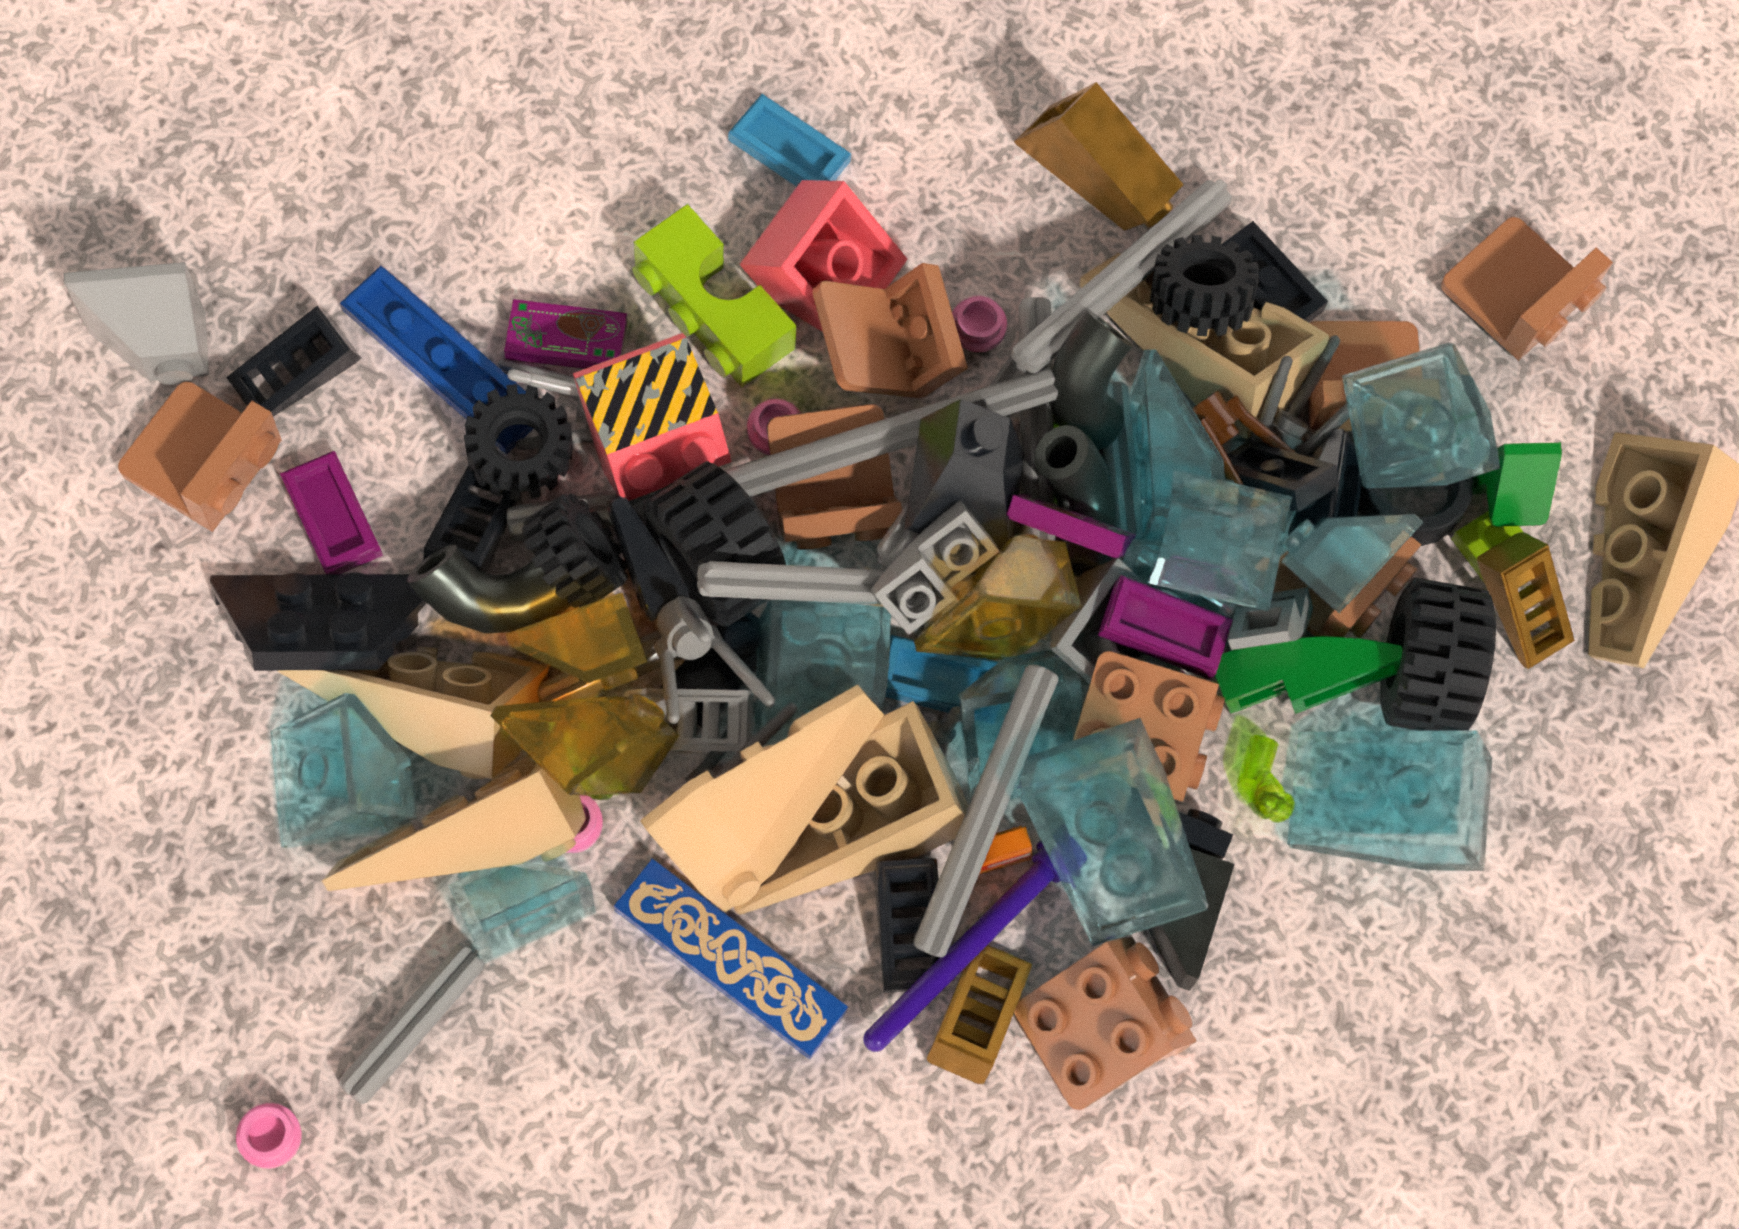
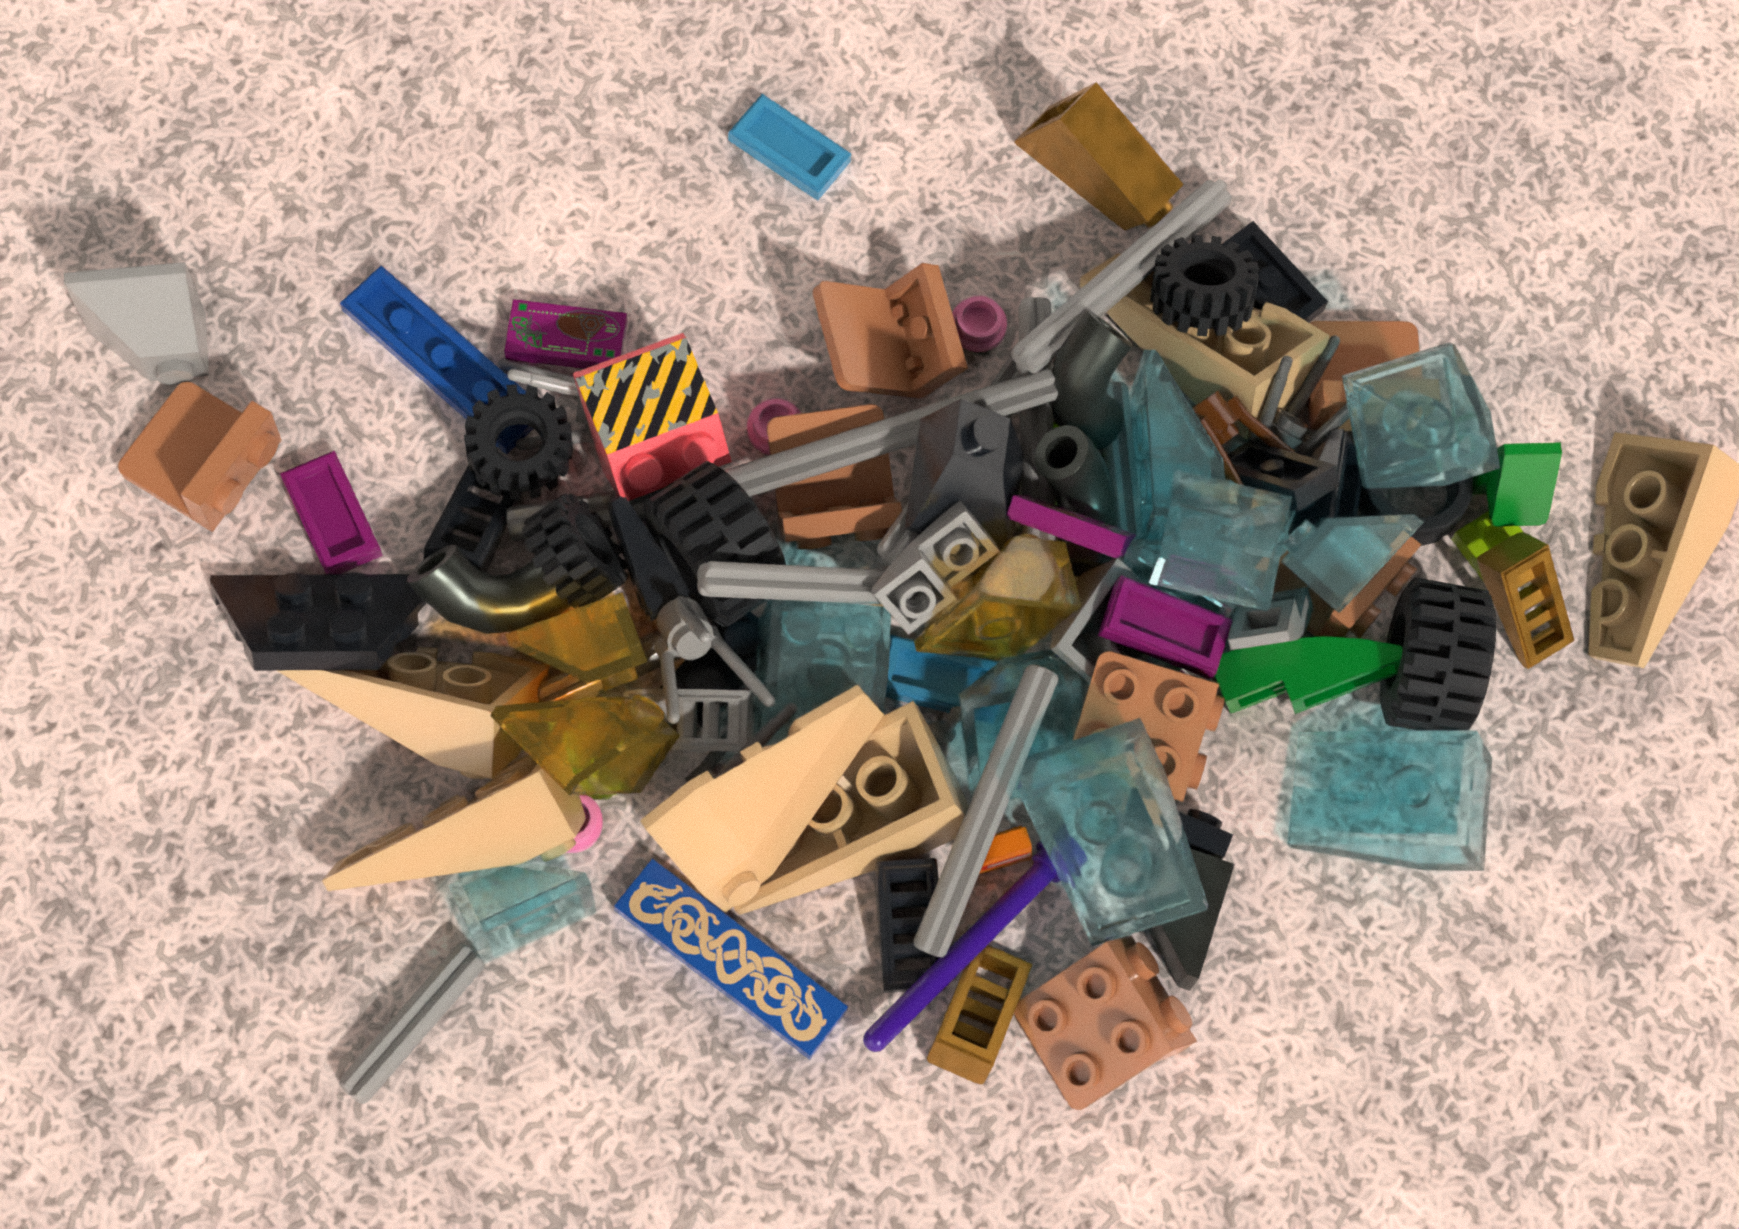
black slope [226,306,362,417] -> none
bright pink plate [236,1103,302,1169] -> none
clear light blue slope [270,693,417,848] -> none
lime arch [632,204,796,388] -> none
coral slope [739,180,908,332] -> none
clear neon green arm [1237,735,1295,823] -> none
nougat bracket [1441,217,1613,361] -> none

